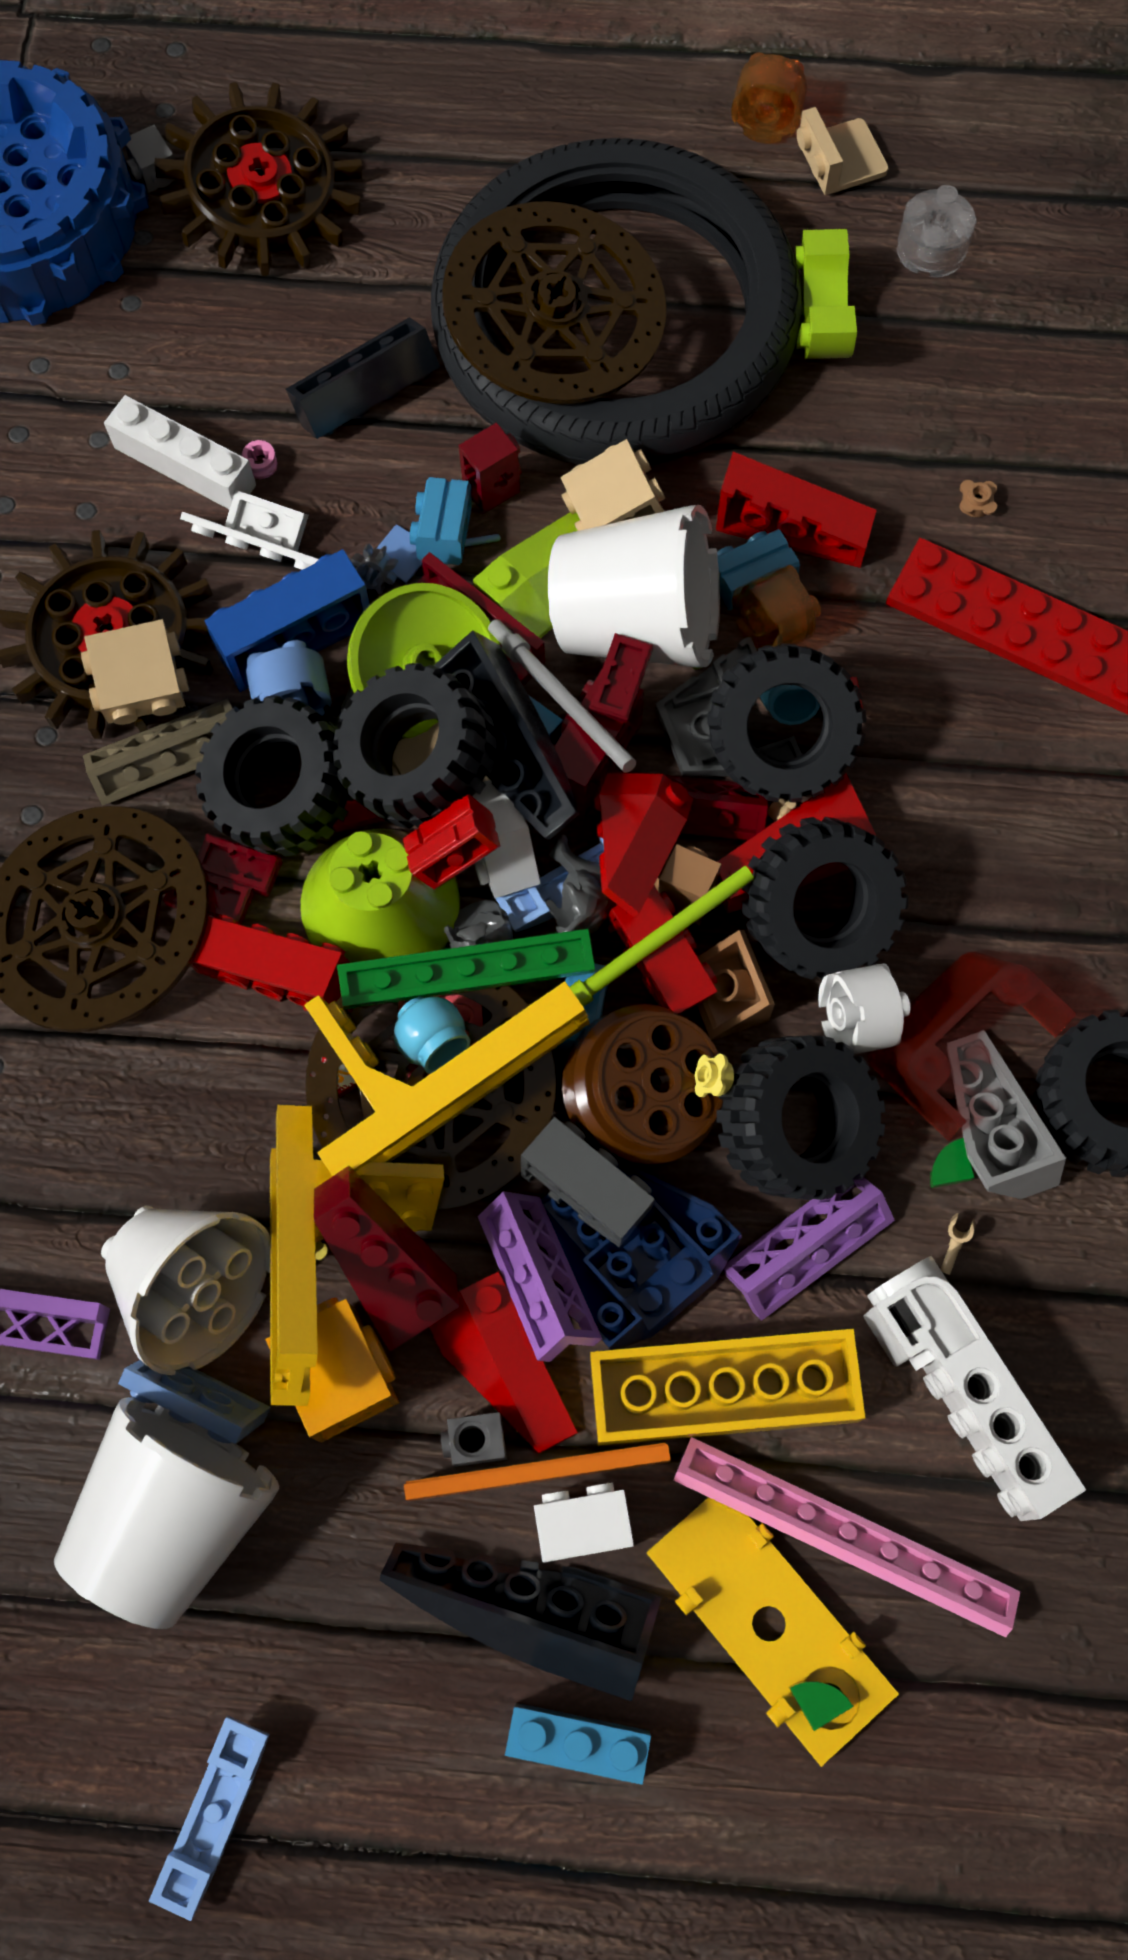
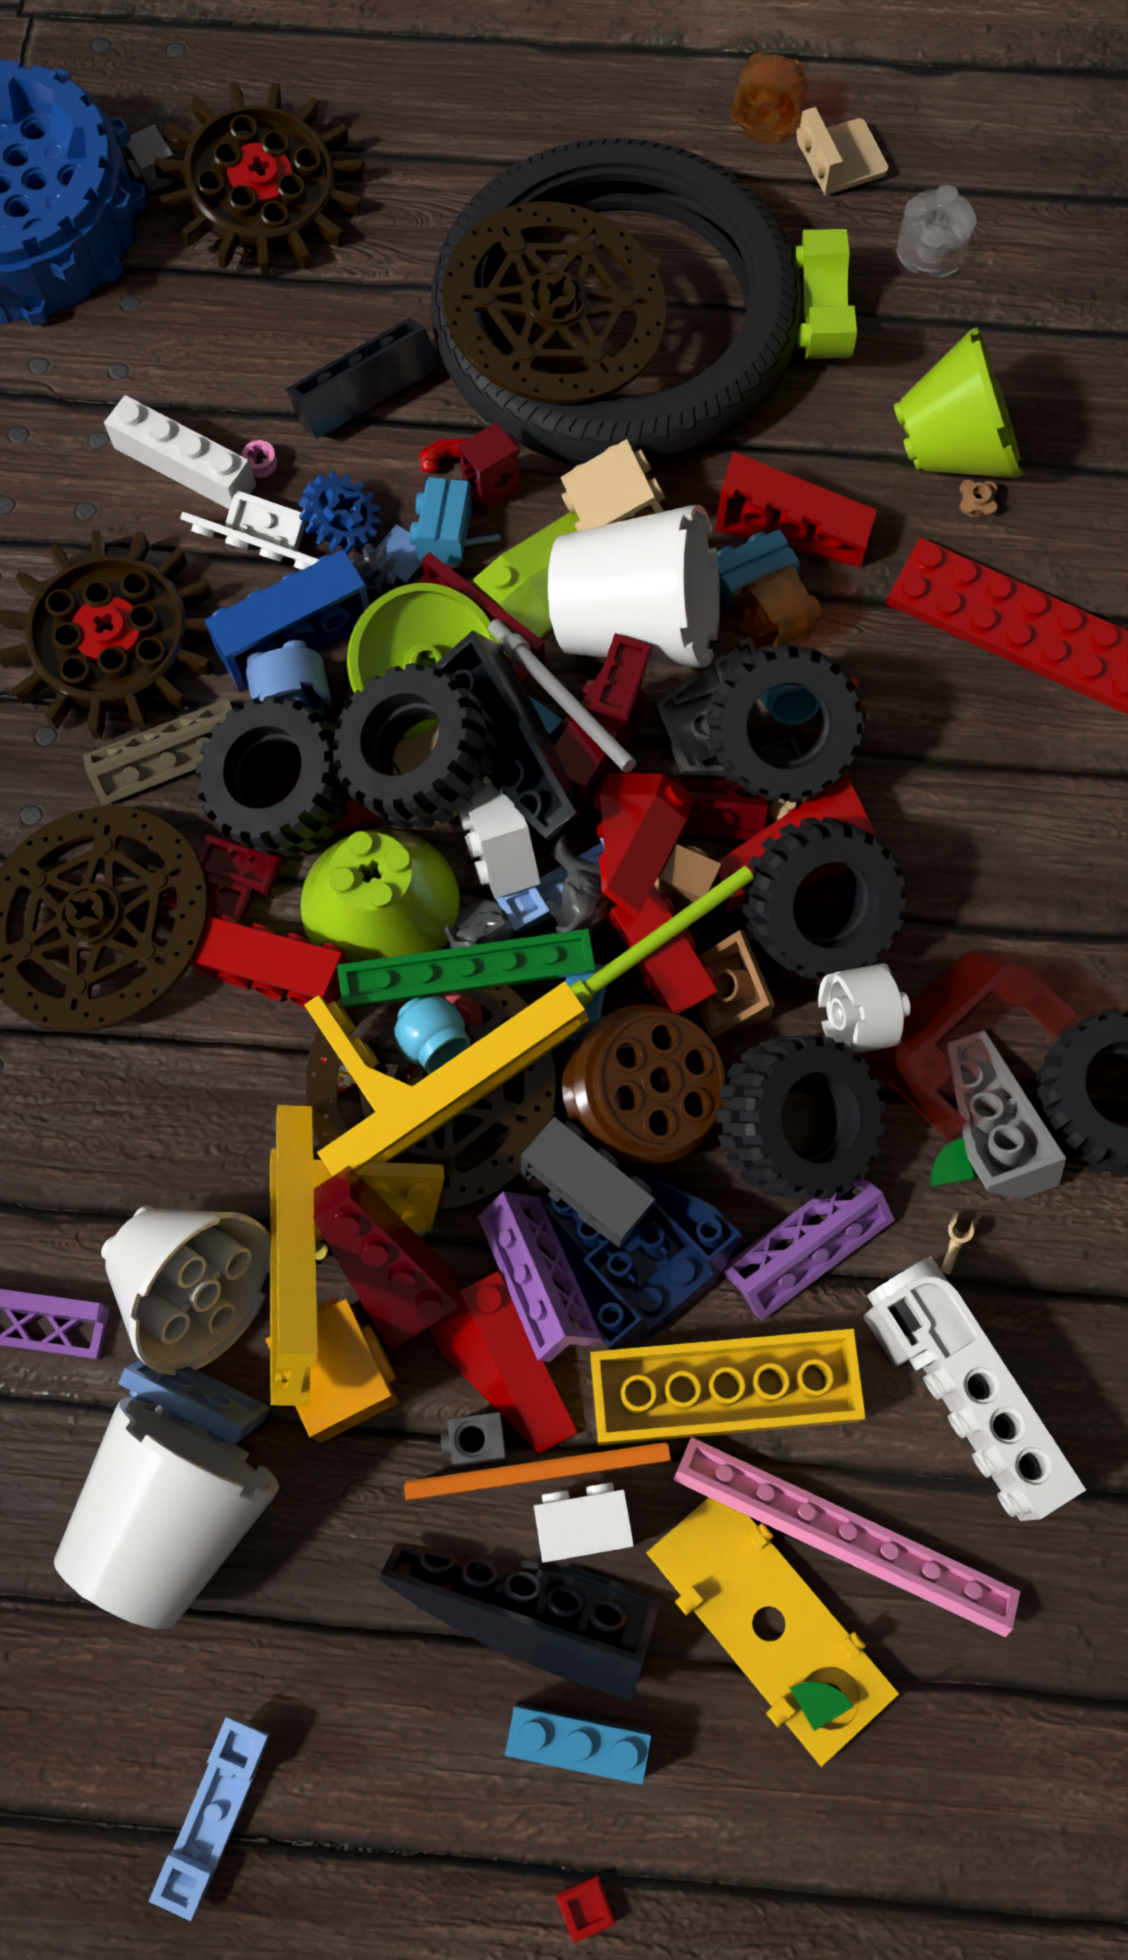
tan brick [81,619,189,725] -> none
red brick [403,794,501,890] -> none
light yellow plate [695,1054,734,1097] -> none
none -> blue gear [298,471,381,554]
none -> red arm [418,438,468,473]
none -> red tile [555,1874,617,1944]
none -> lime cone [894,327,1024,478]

